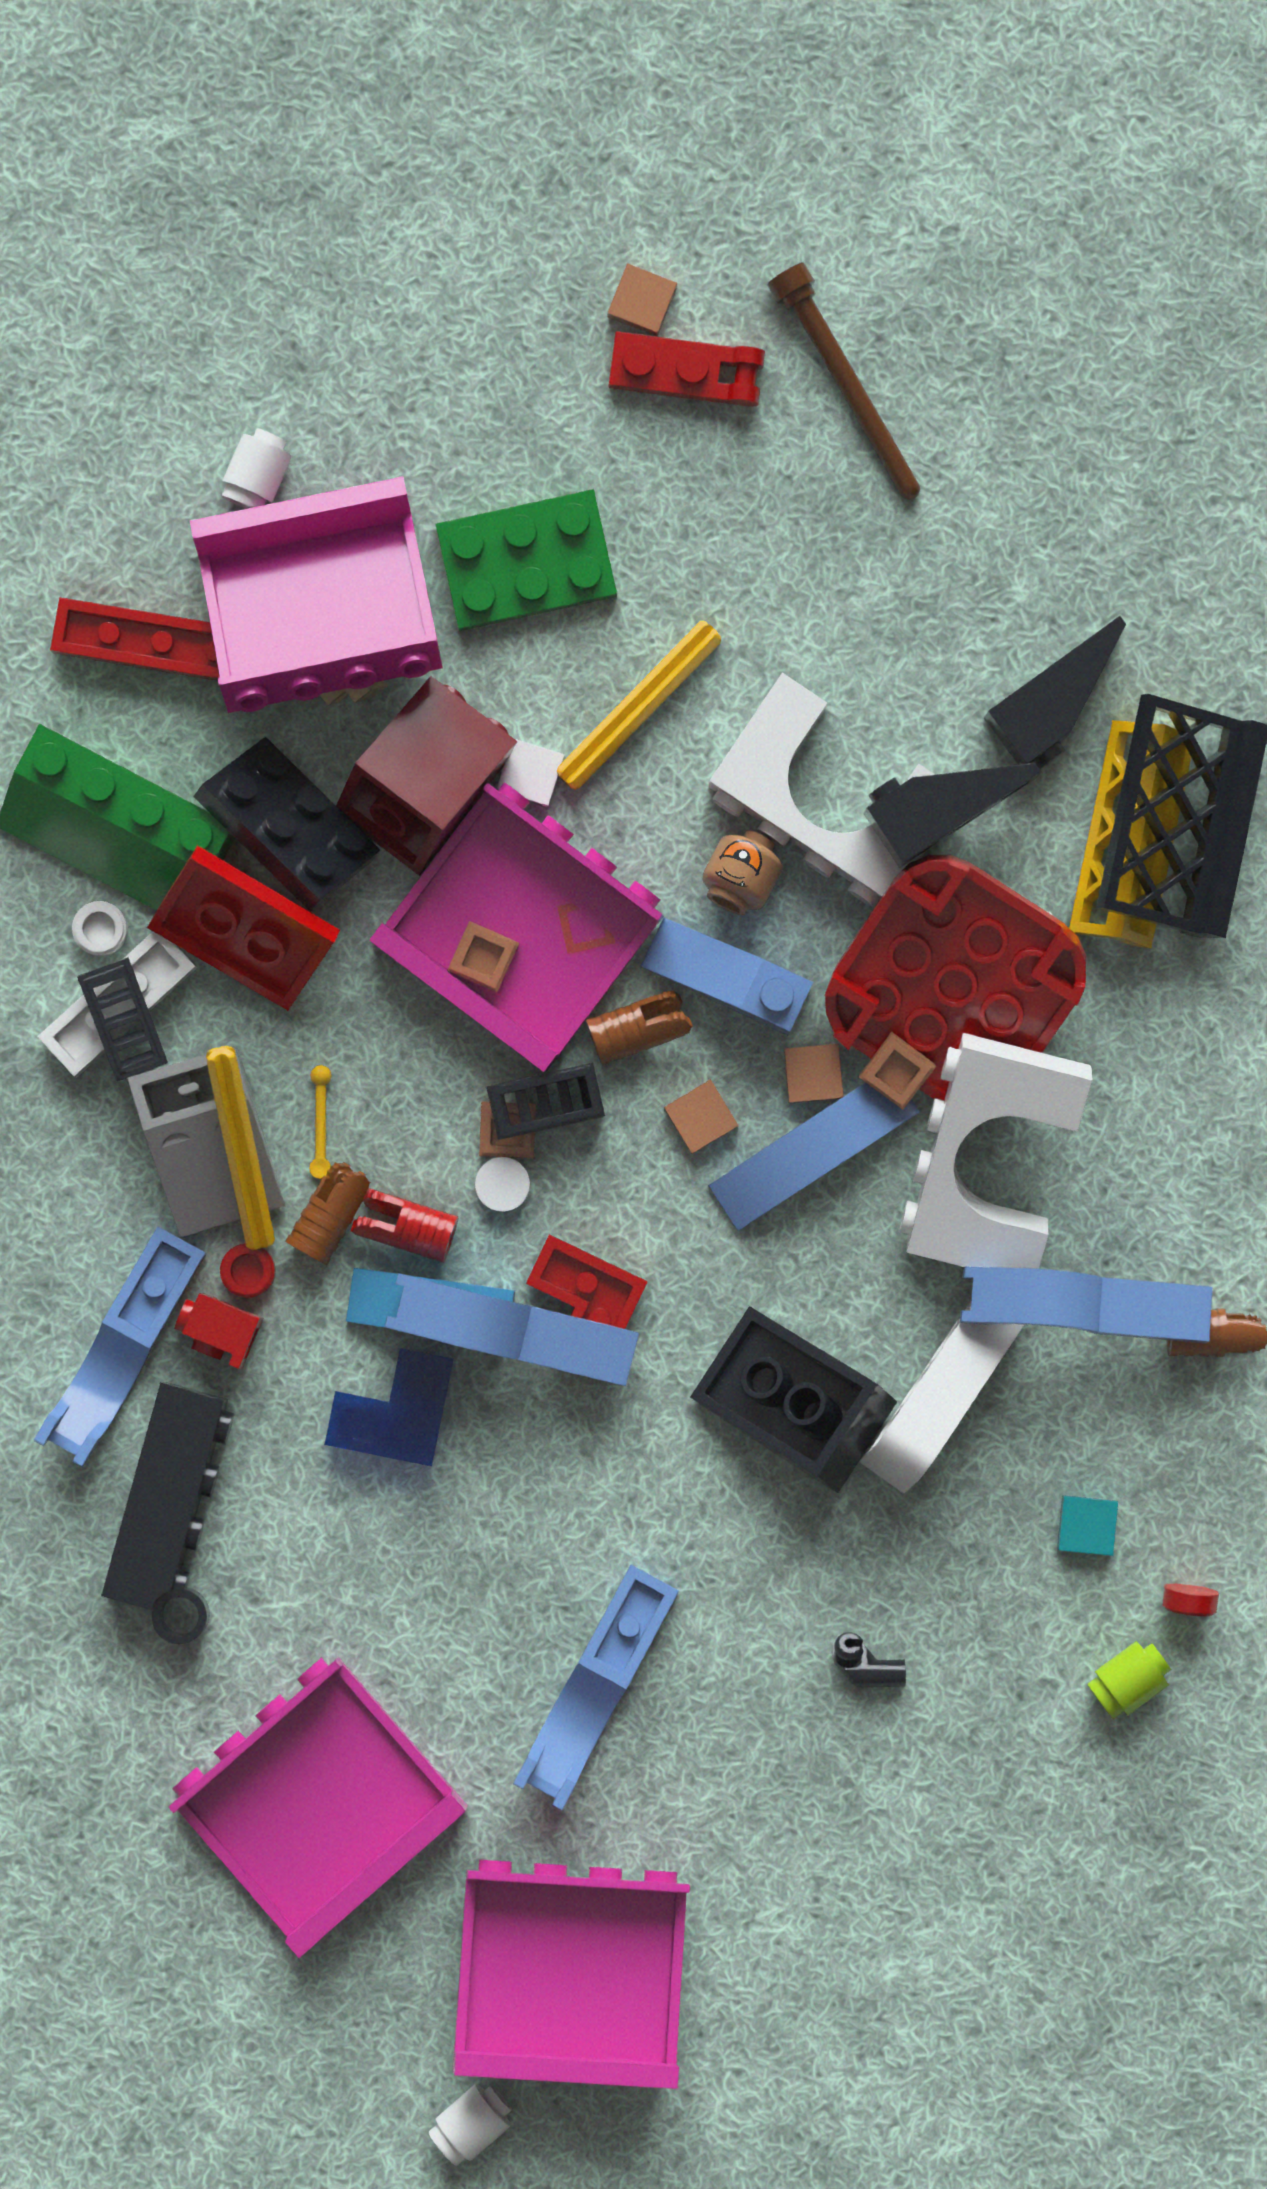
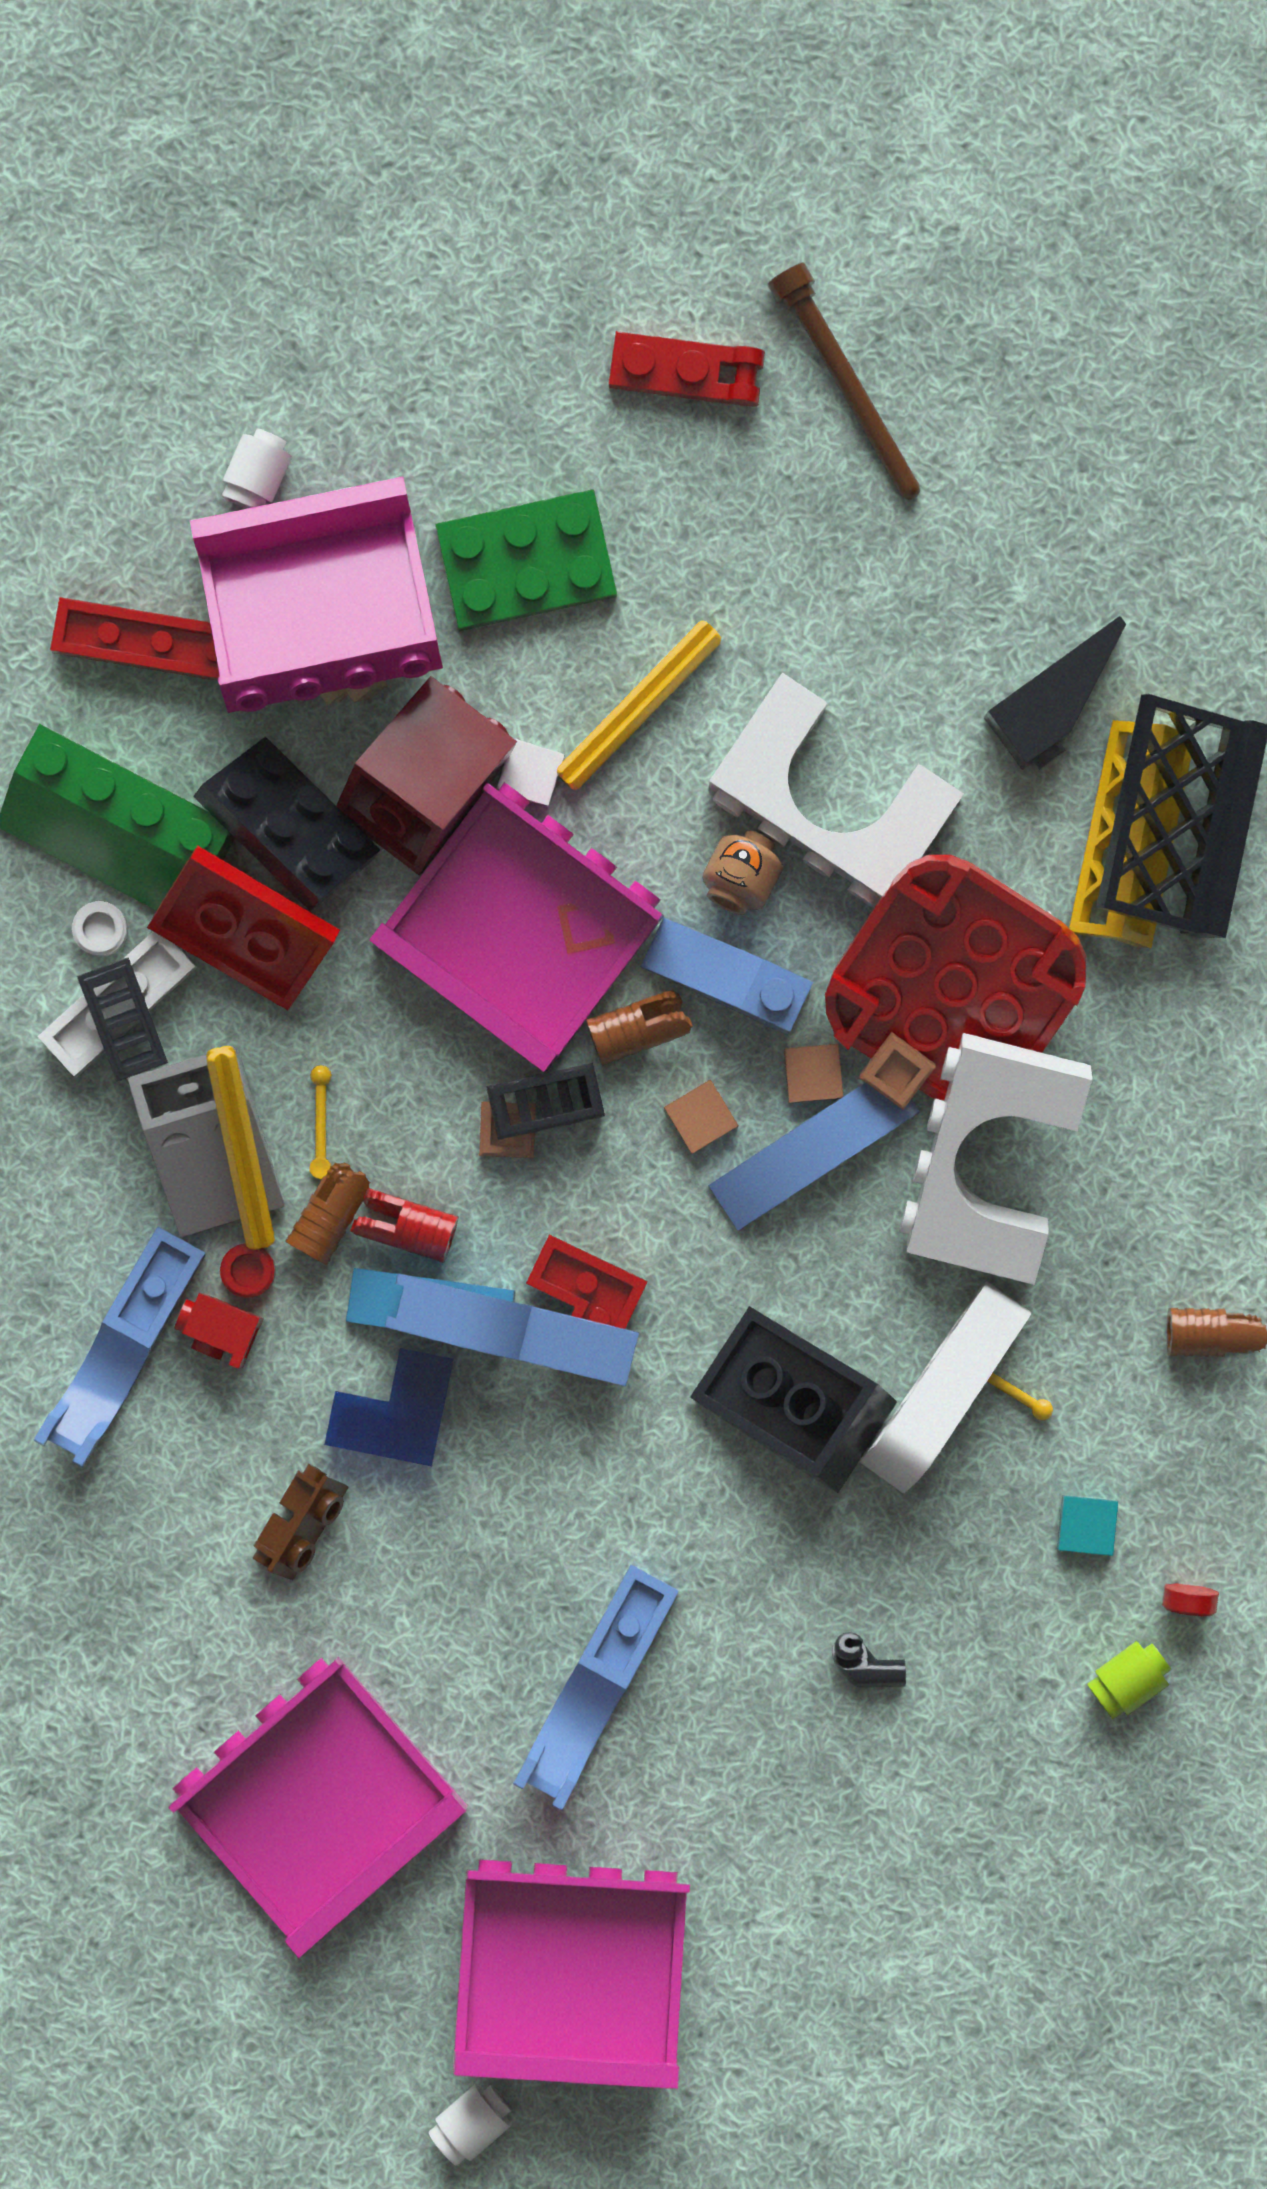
black hinge [101,1382,234,1644] -> none
nougat tile [447,921,519,993] -> none
white tile [475,1157,530,1212] -> none
nougat tile [607,263,677,336] -> none
black slope [863,763,1041,868] -> none
medium blue piece [960,1267,1213,1343] -> none
none -> reddish brown hinge [252,1463,349,1581]
none -> yellow hinge [987,1373,1053,1421]

